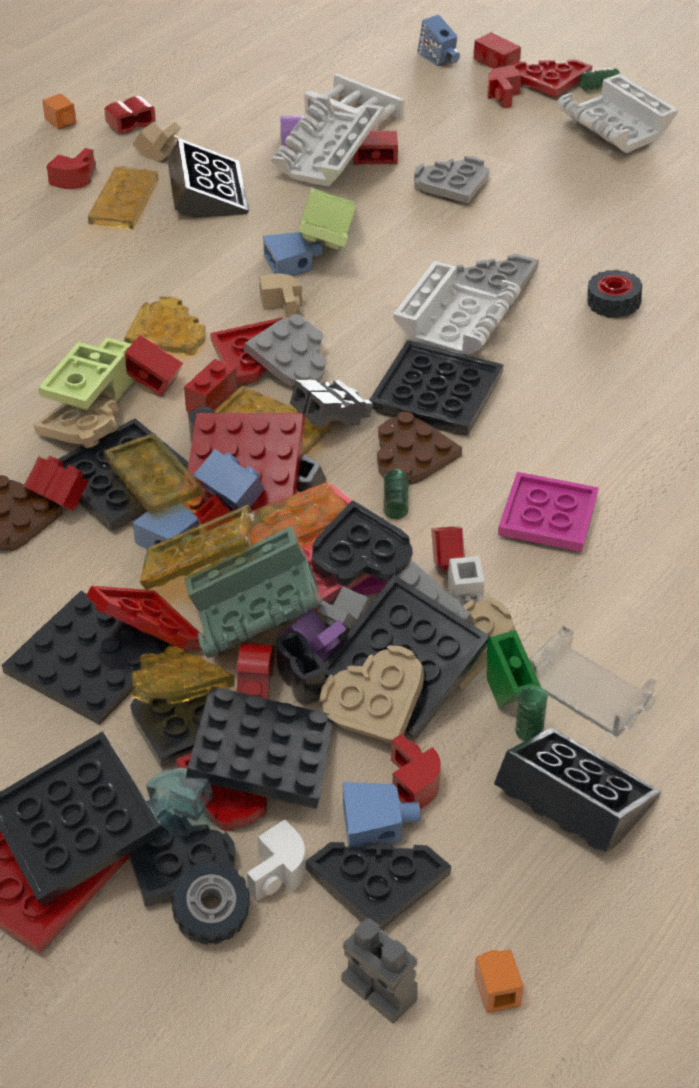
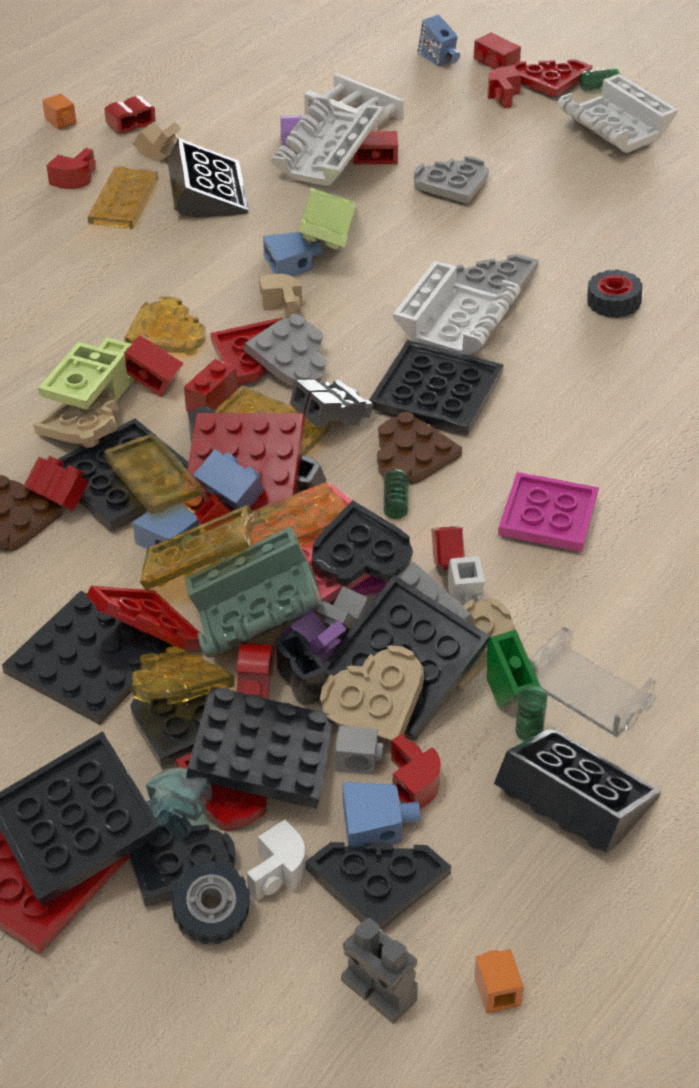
none -> light grey brick [335,726,384,775]

